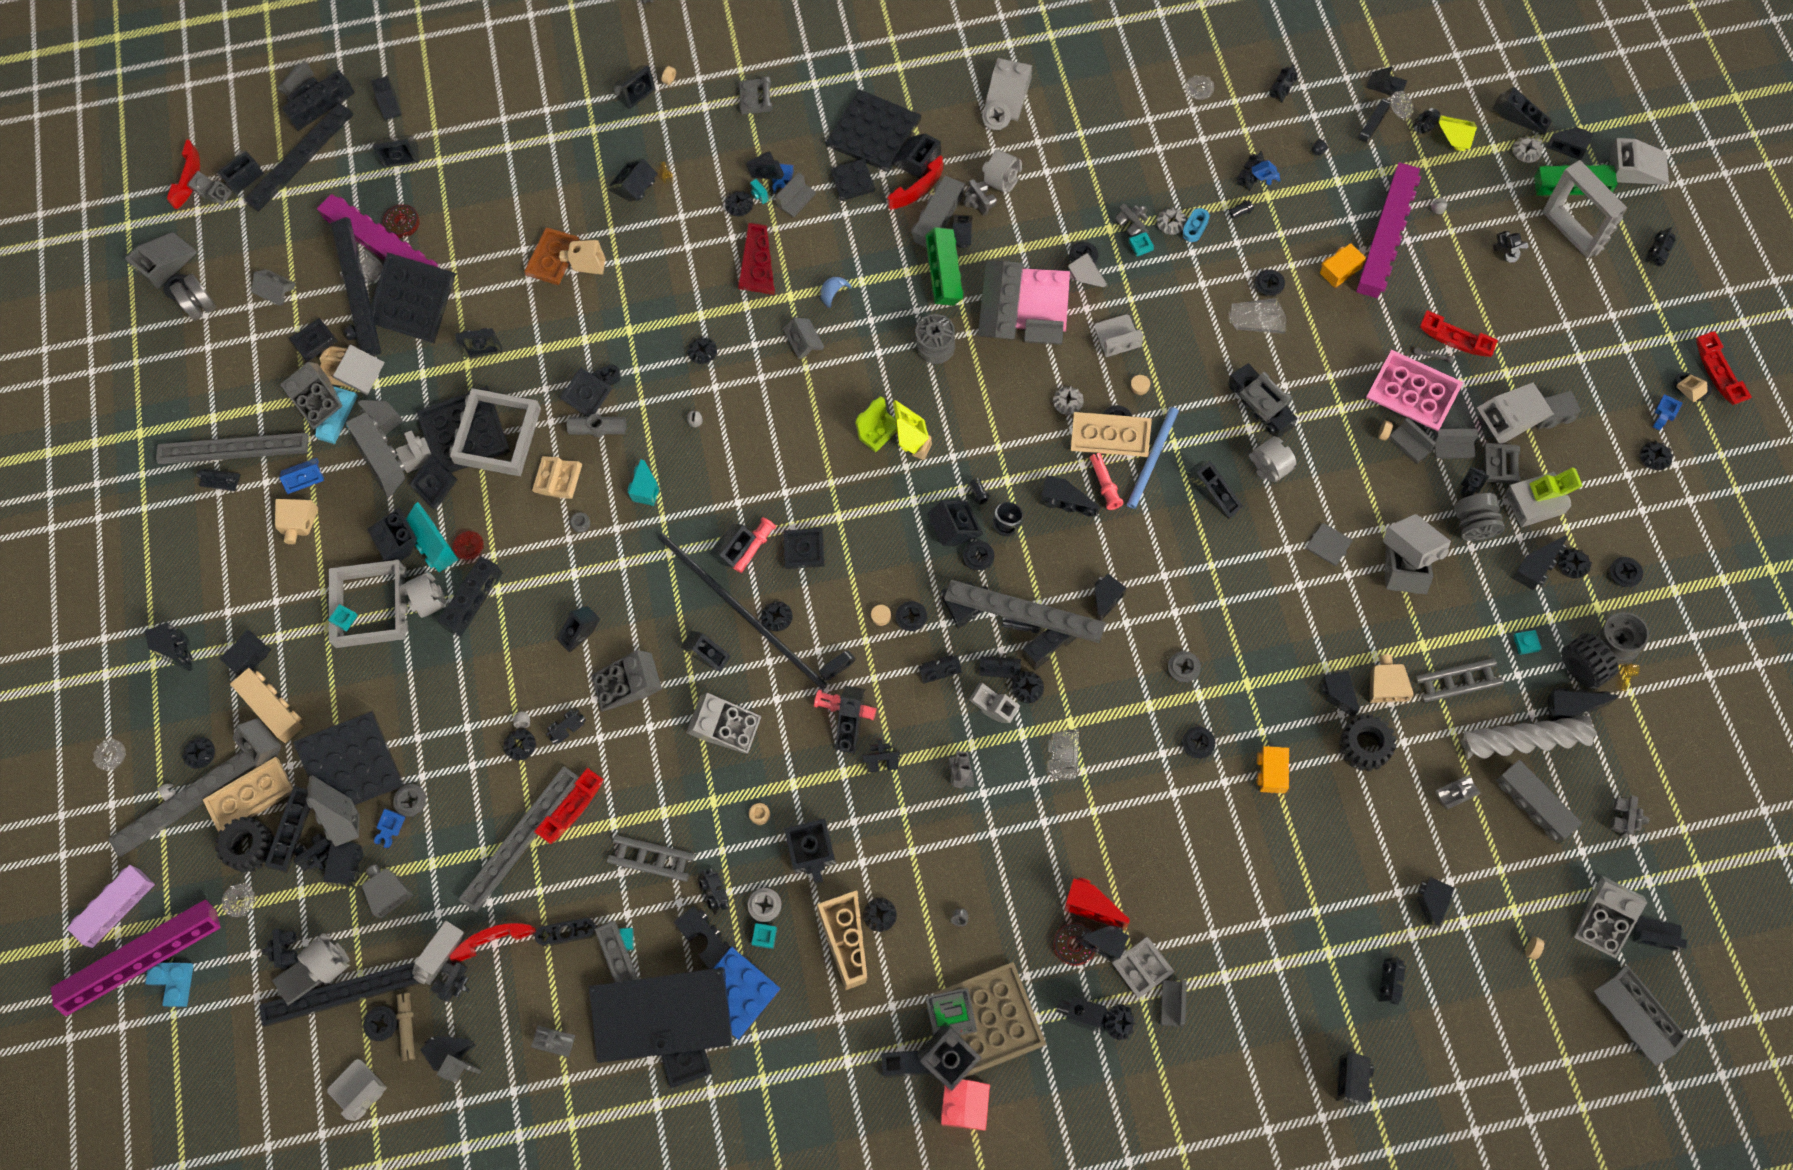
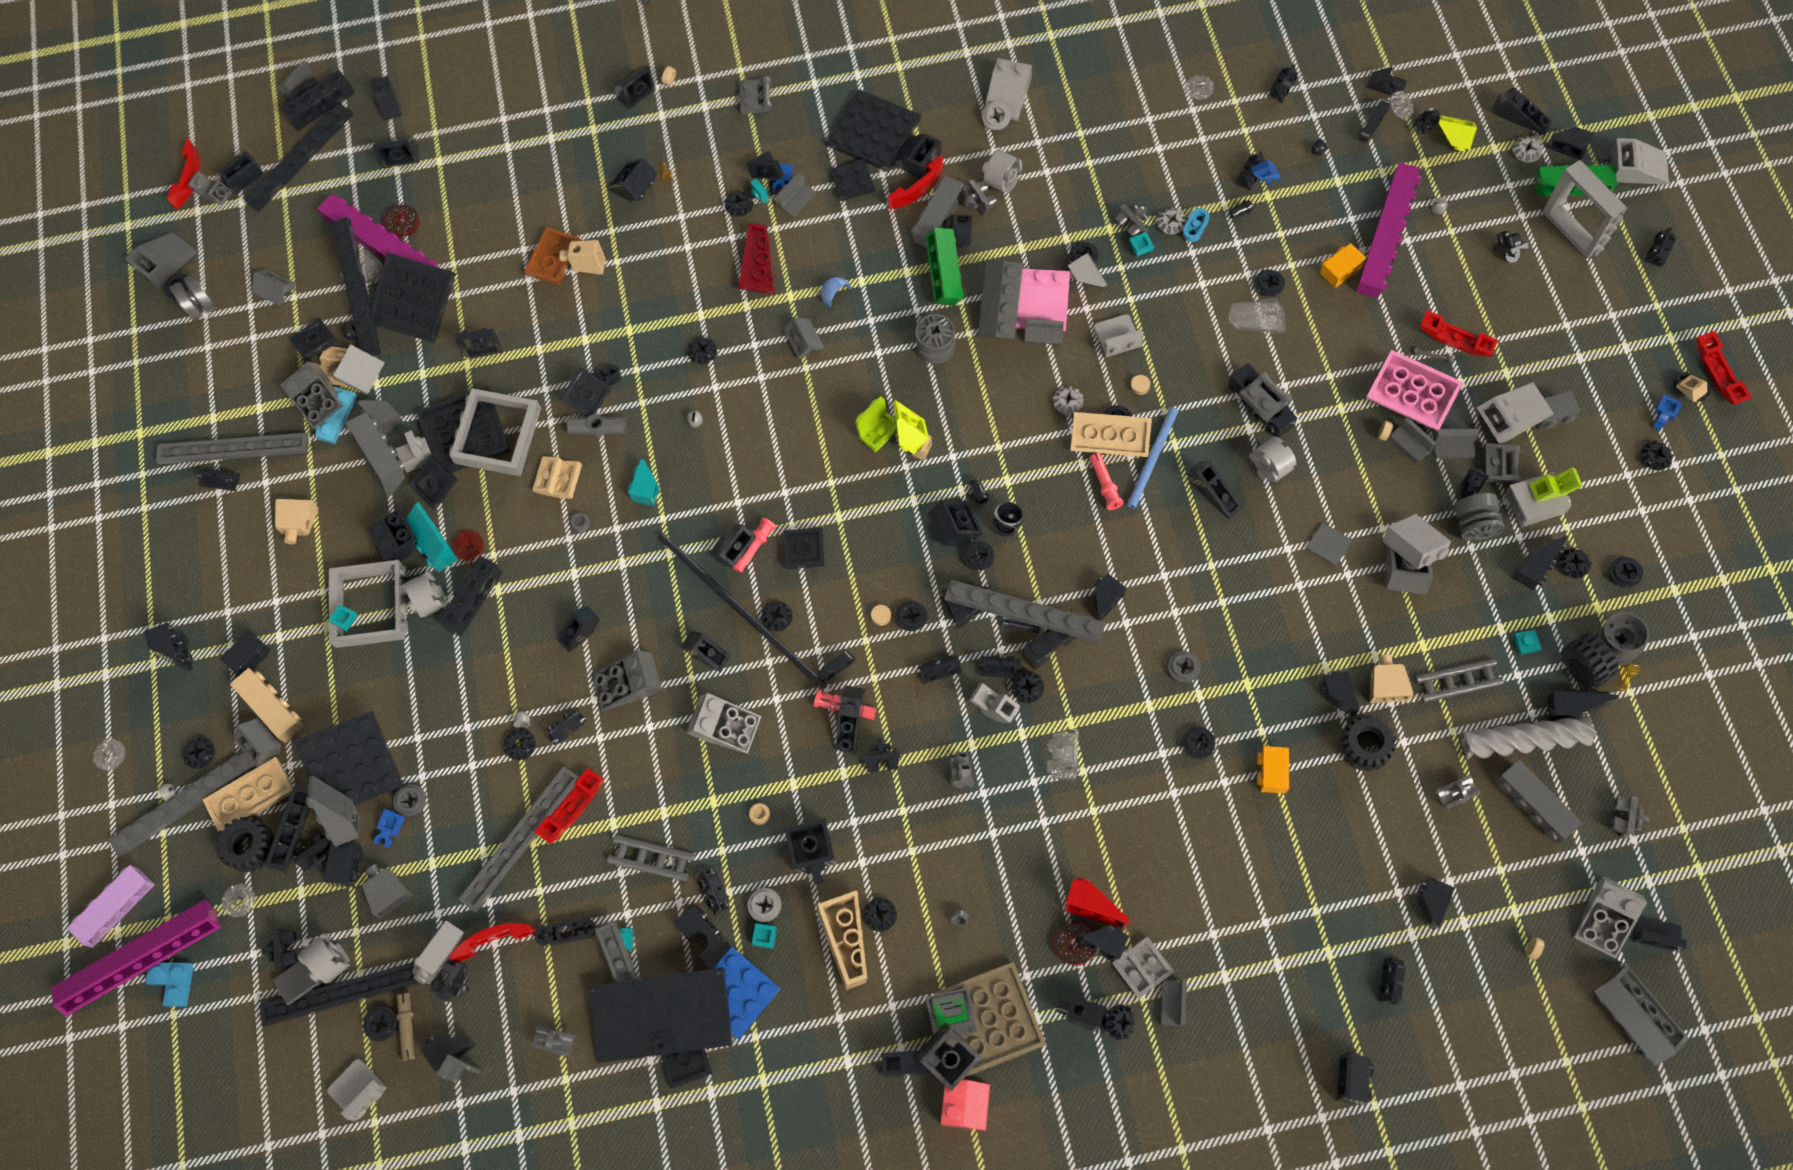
blue panel [279,458,324,494] -> none
black slope [1041,475,1100,517] -> none

